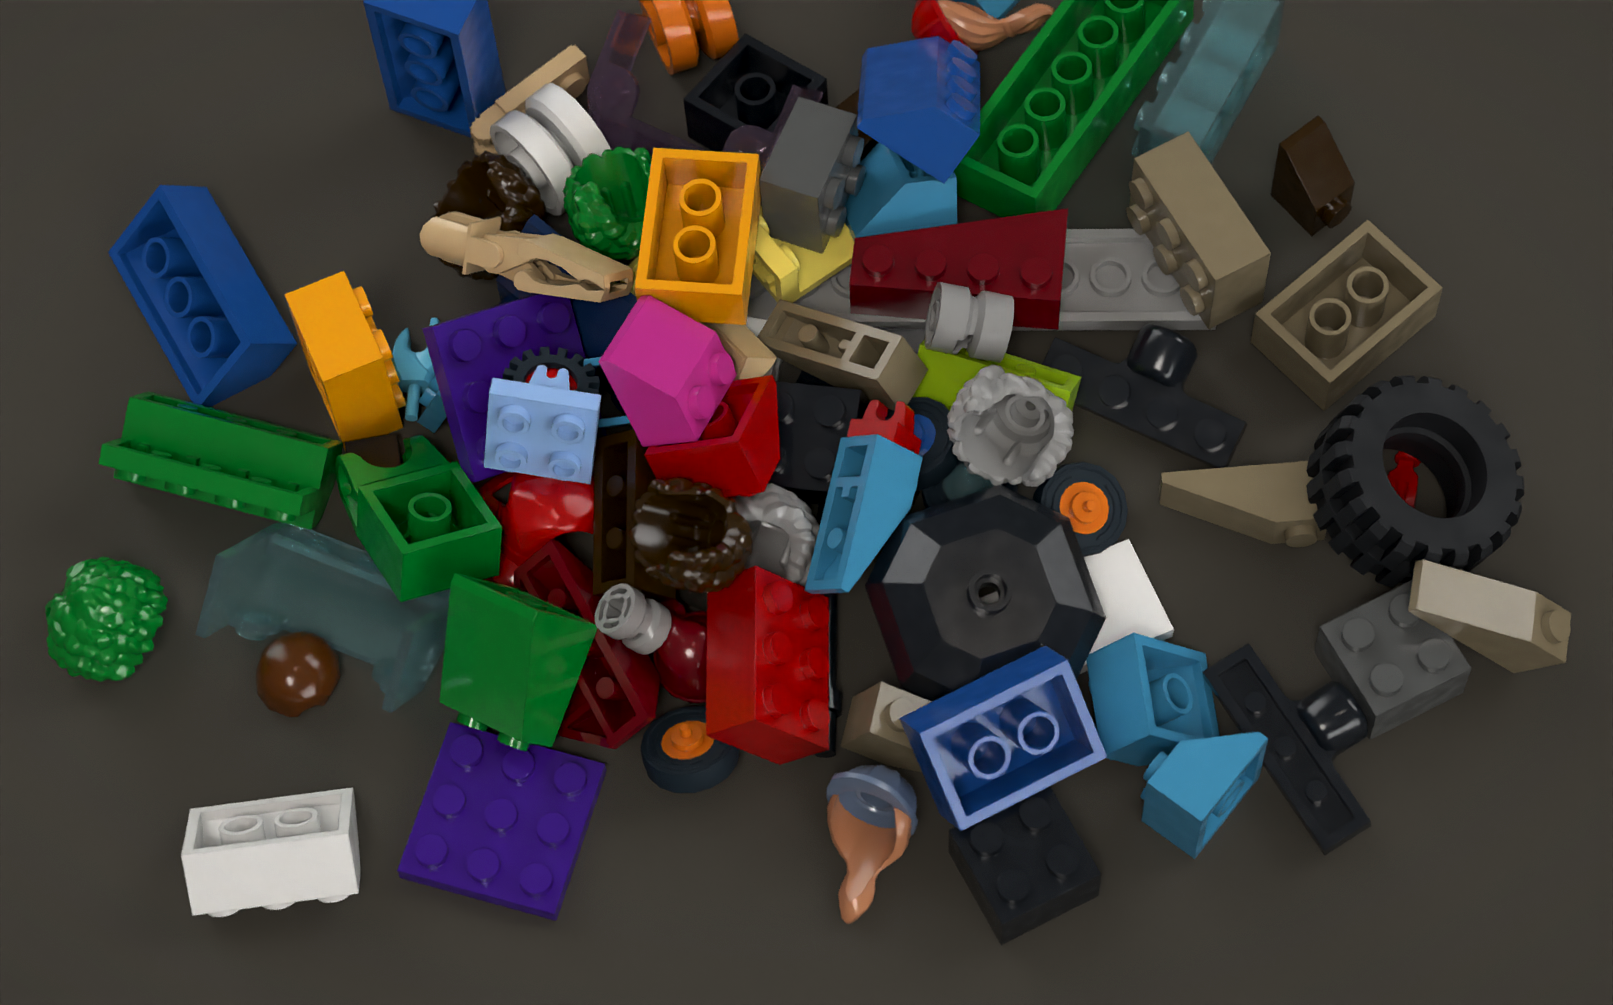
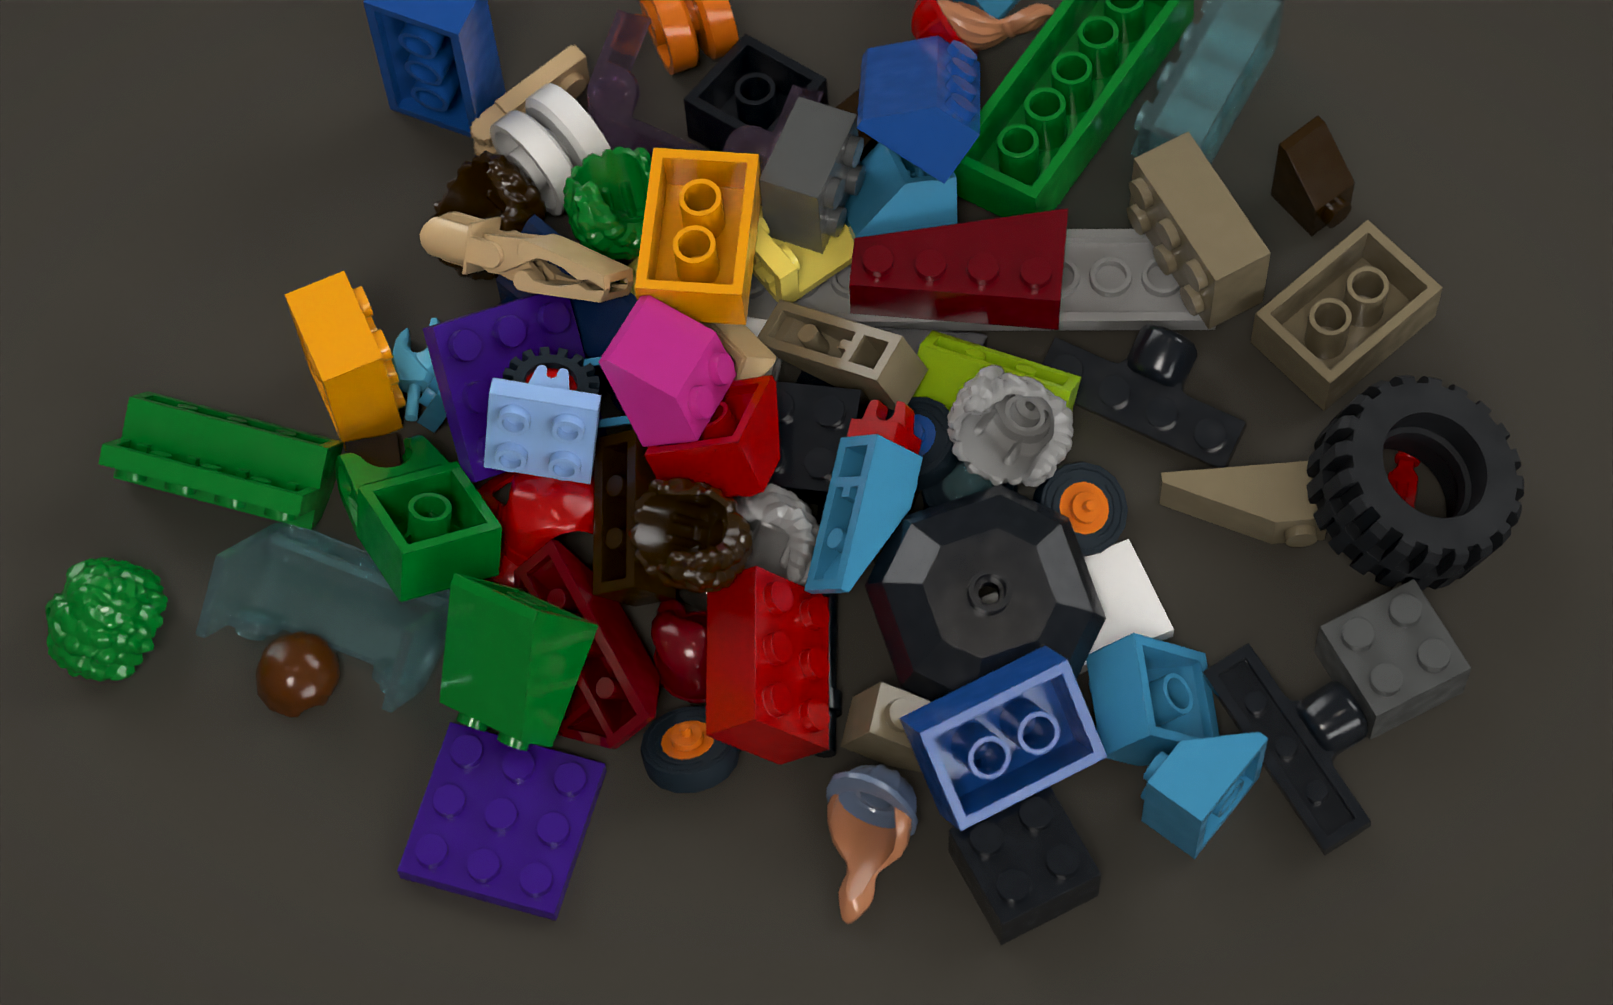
blue slope [108,185,297,407] -> none
white slope [181,787,361,917] -> none
light grey wheel [595,583,672,655] -> none
light grey wheel [924,282,1014,363] -> none
dark tan slope [1408,559,1571,673] -> none

